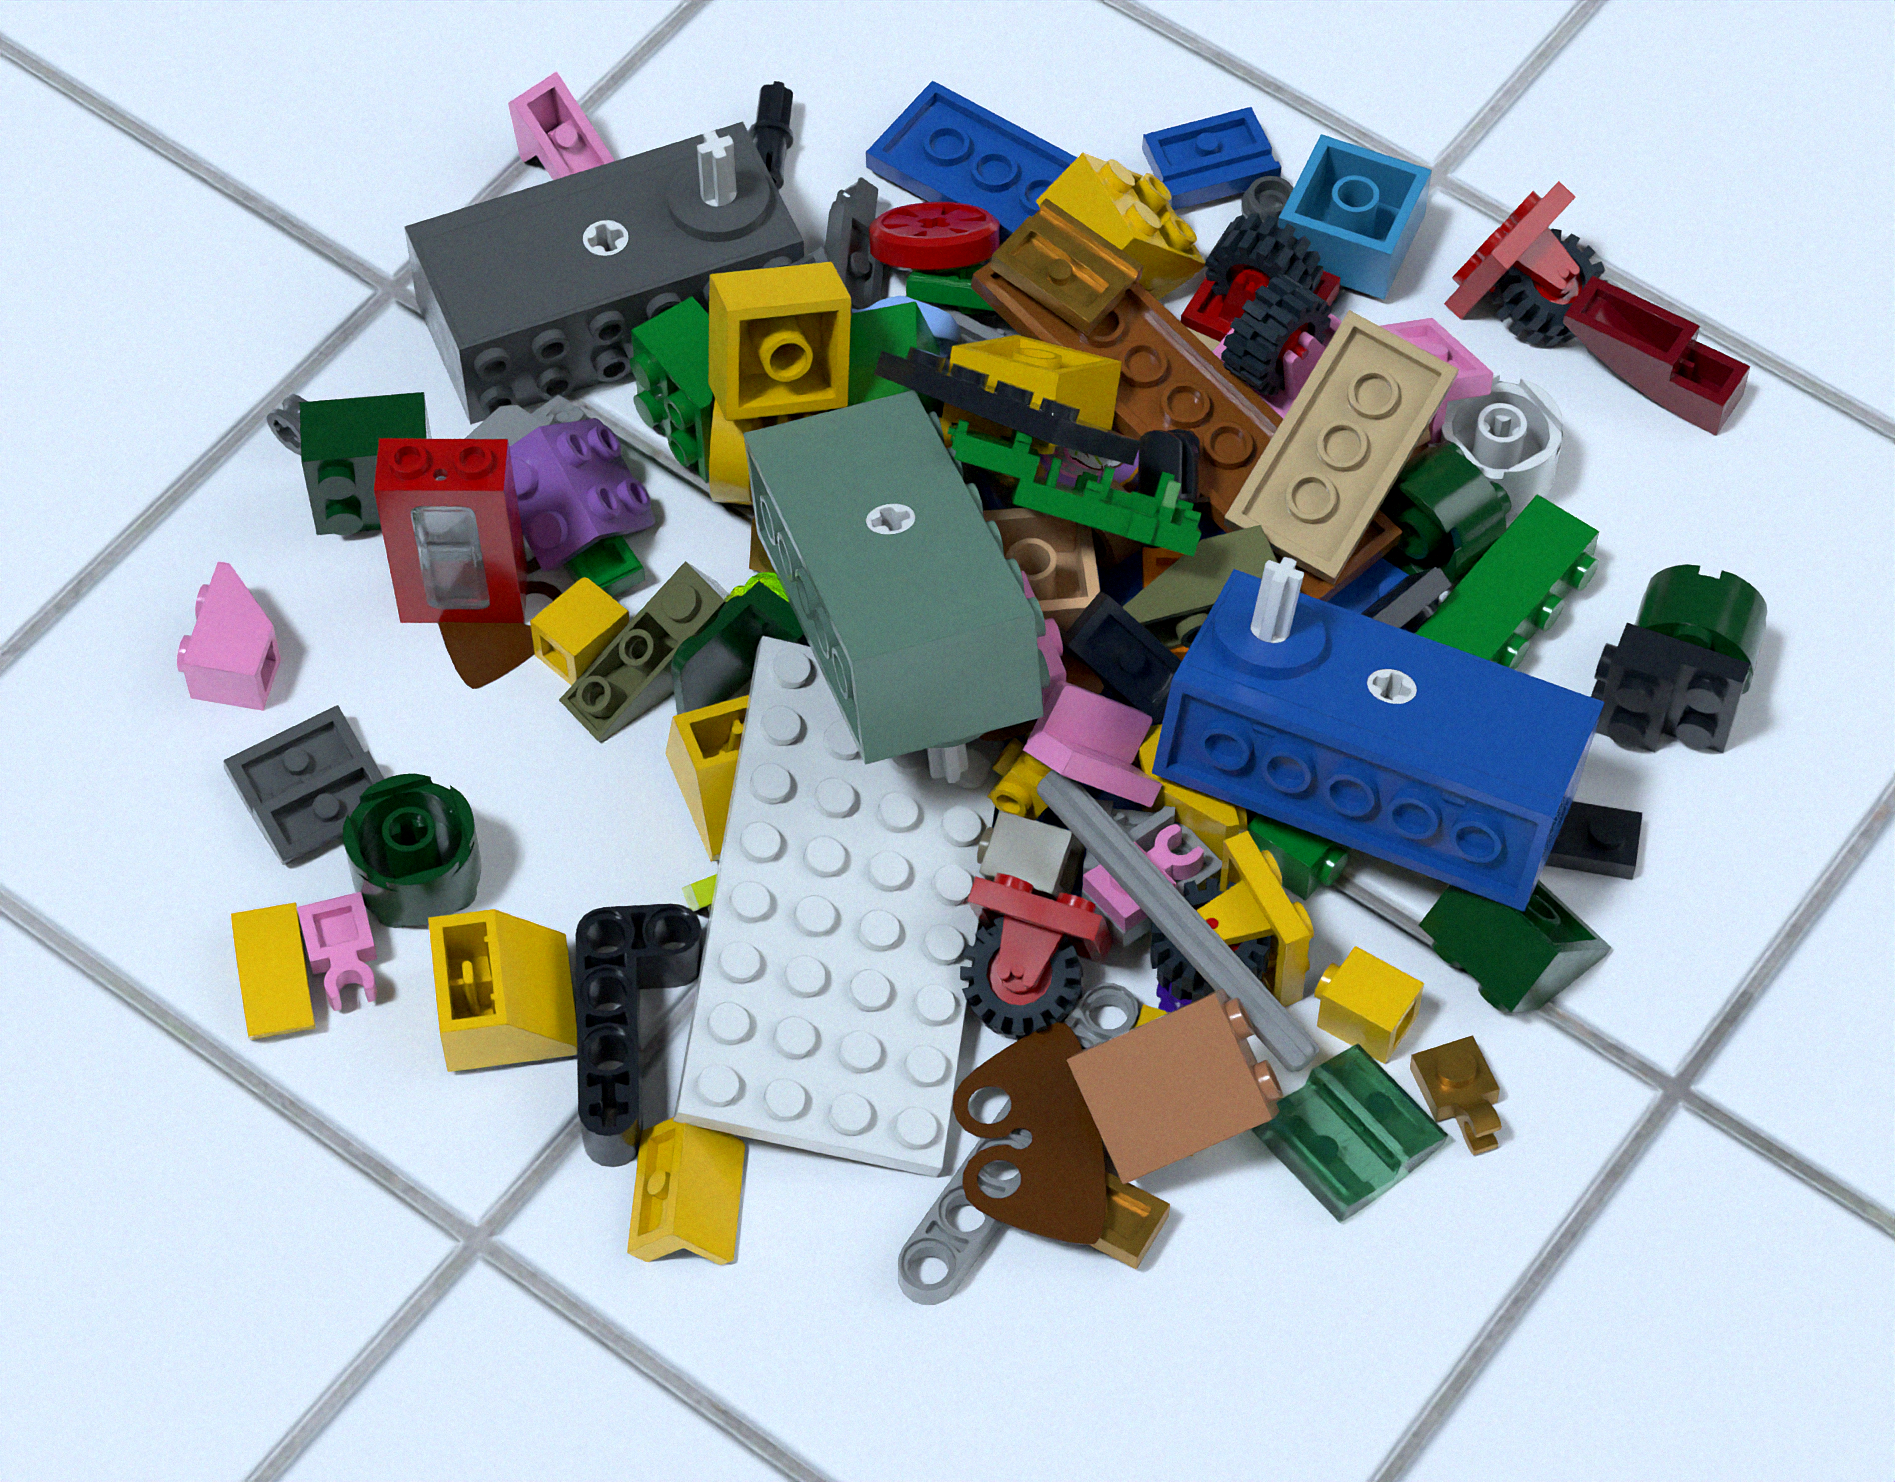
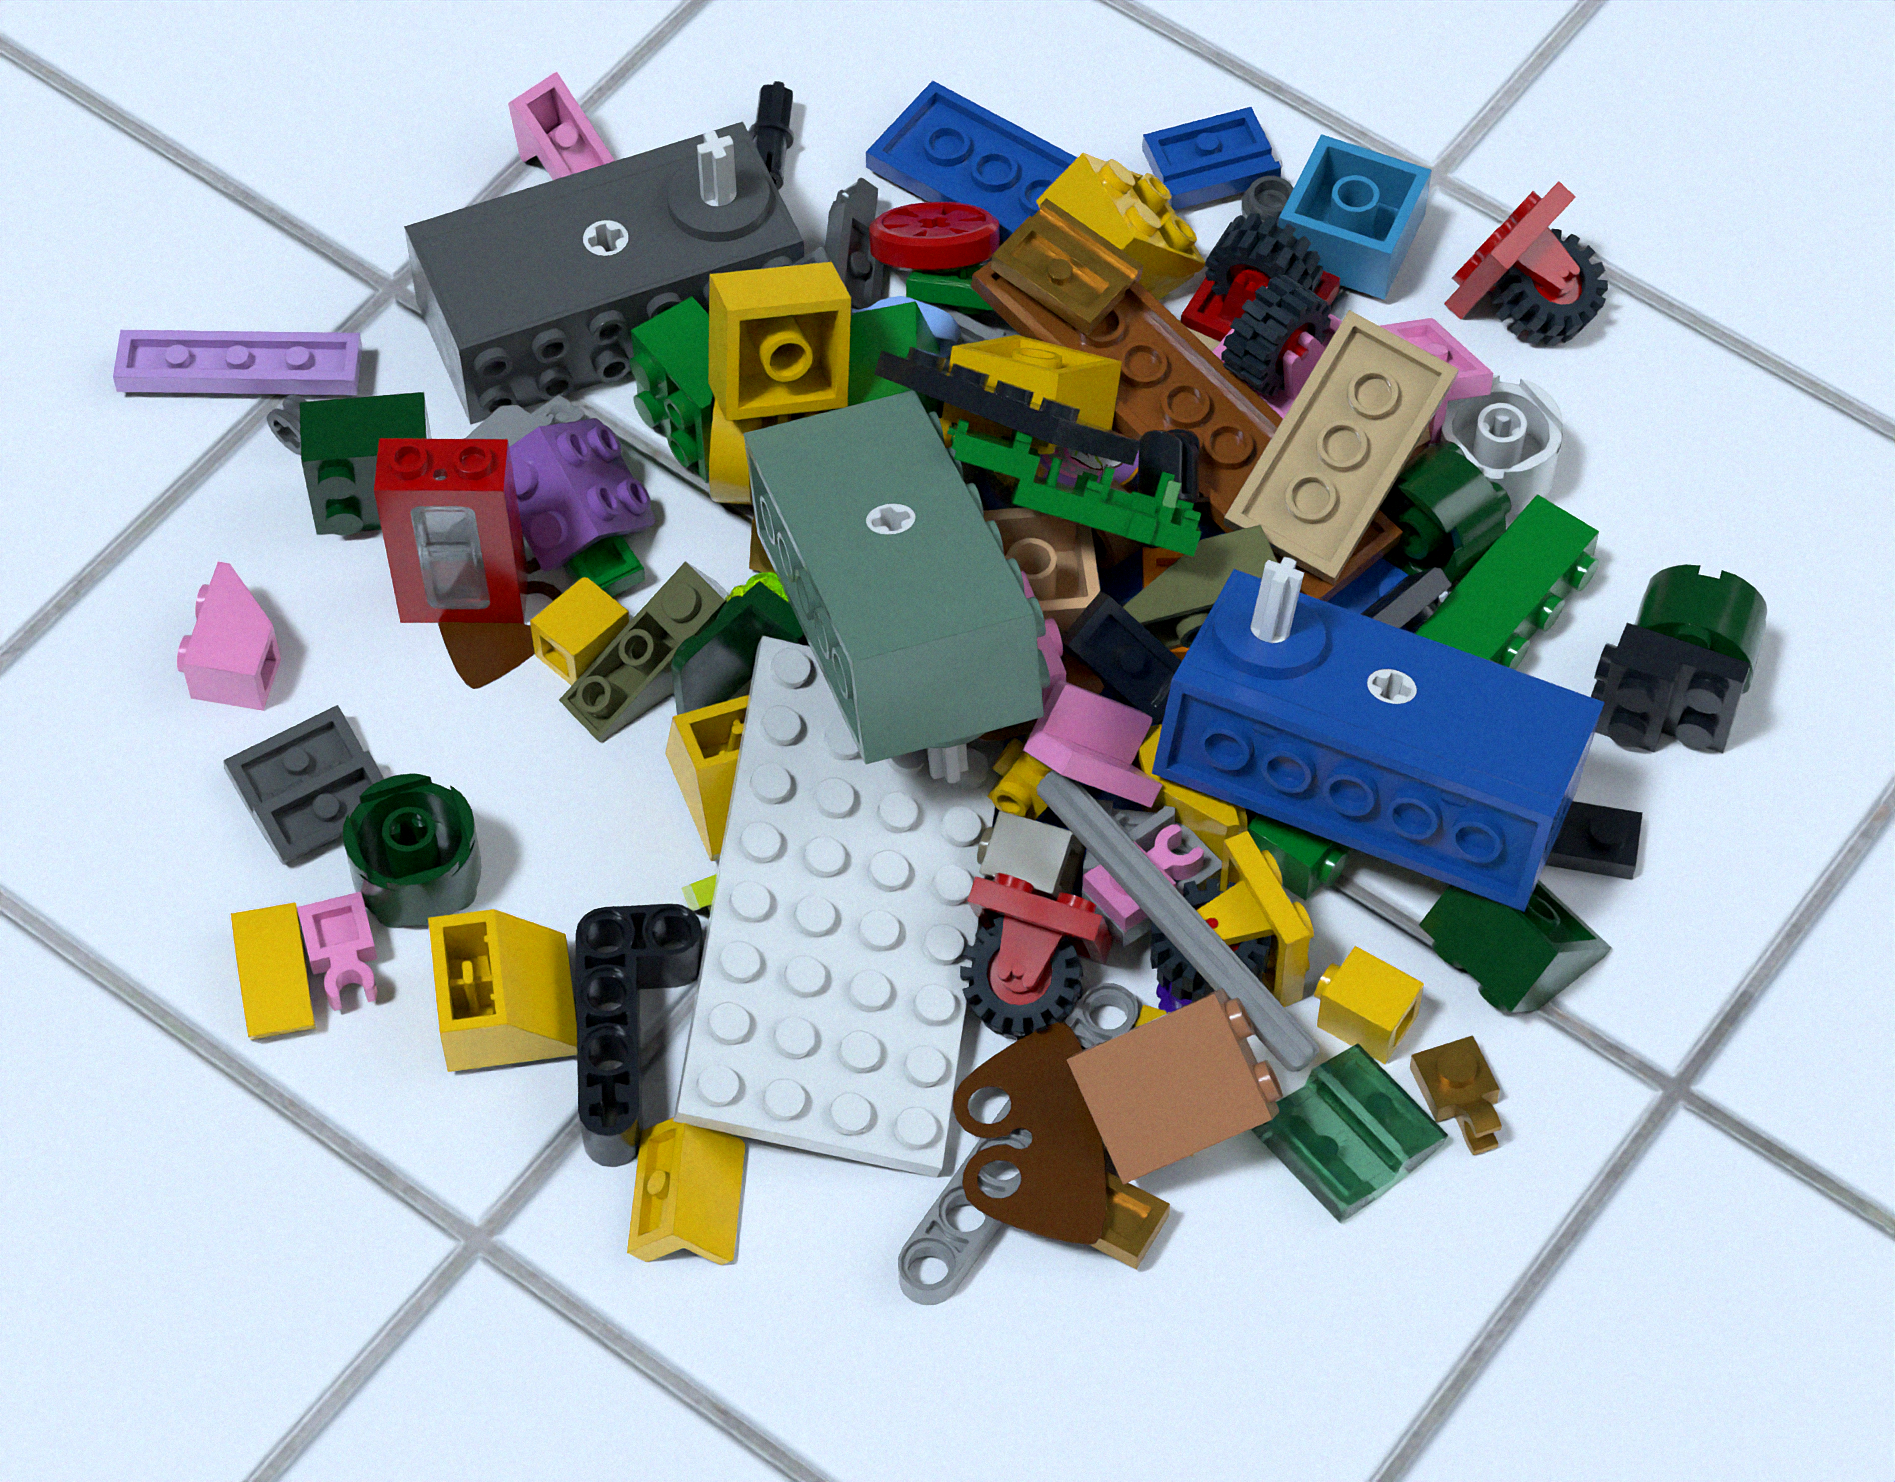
dark red slope [1563,275,1751,436] -> none
none -> lavender plate [113,329,363,395]

